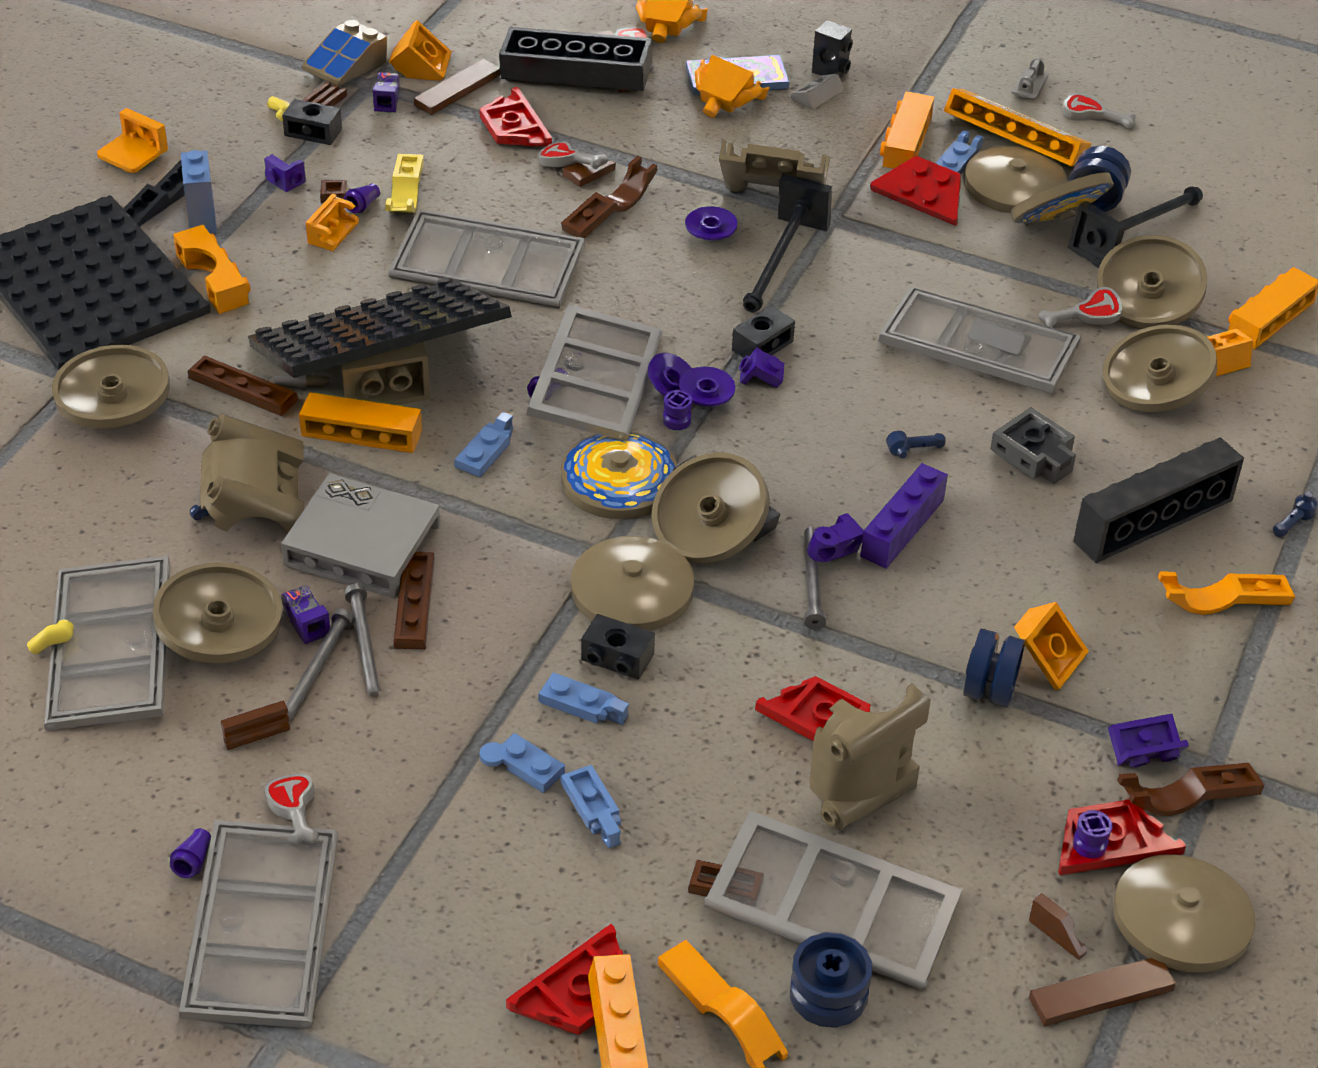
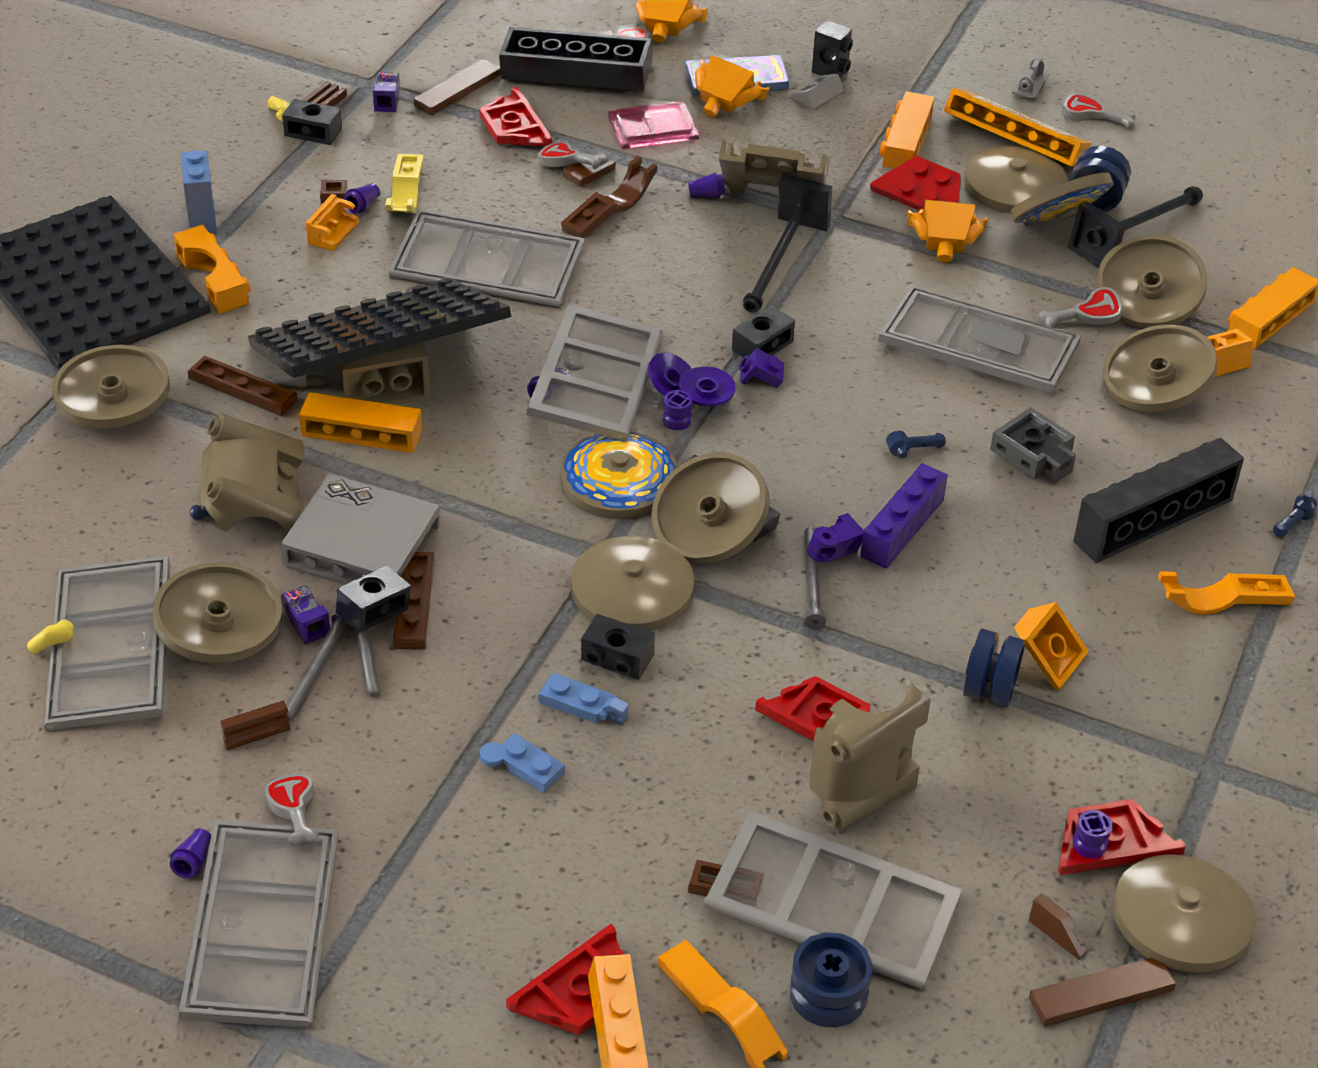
light orange bracket [97,108,168,173] -> none
black slope [123,160,185,227] -> none
dark purple bracket [264,154,306,192] -> none
slope [302,20,387,86] -> none
light orange slope [389,20,452,81] -> none
medium blue hinge [454,412,514,477] -> none
medium blue hinge [561,765,621,849] -> none
dark purple dish [685,206,737,241] -> none
medium blue hinge [936,130,984,174] -> none
dark purple bracket [1108,714,1189,768] -> none
reddish brown piece [1117,763,1265,816] -> none
none -> black brick [336,566,411,633]
none -> clear pink piece [608,101,699,149]
none -> dark purple cone [688,172,726,198]
none -> light orange torso [907,200,988,263]

